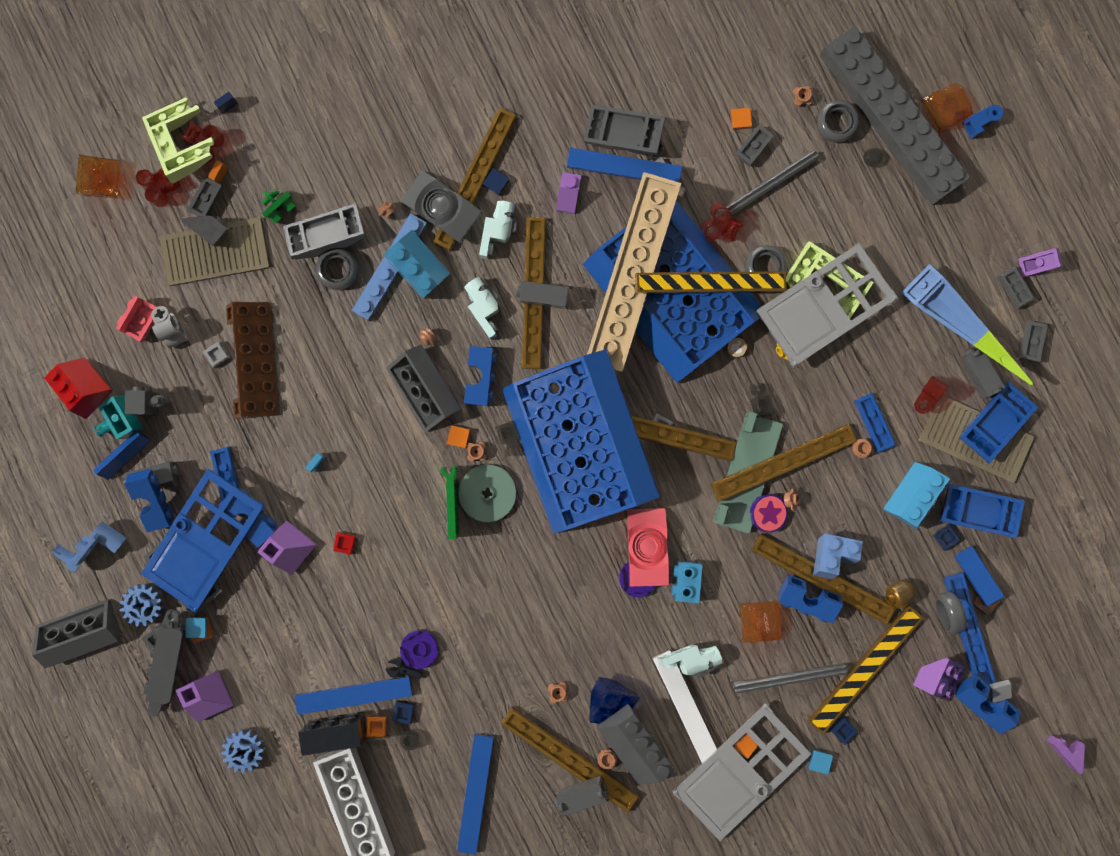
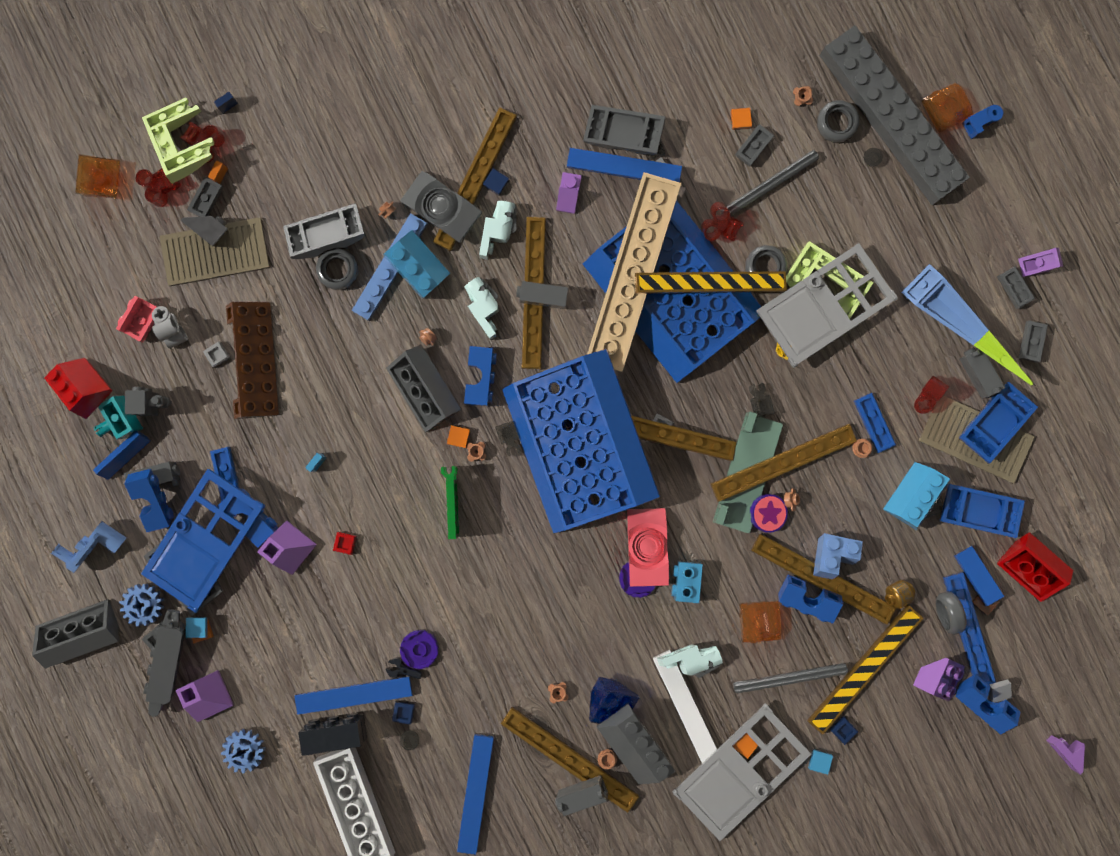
green hips [261,189,296,224] -> none
orange tile [366,716,387,738] -> none
sand green piece [458,465,516,522] -> none
tan tile [727,338,747,357] -> none
dark blue tile [932,524,961,551] -> none
none -> red slope [997,532,1074,602]

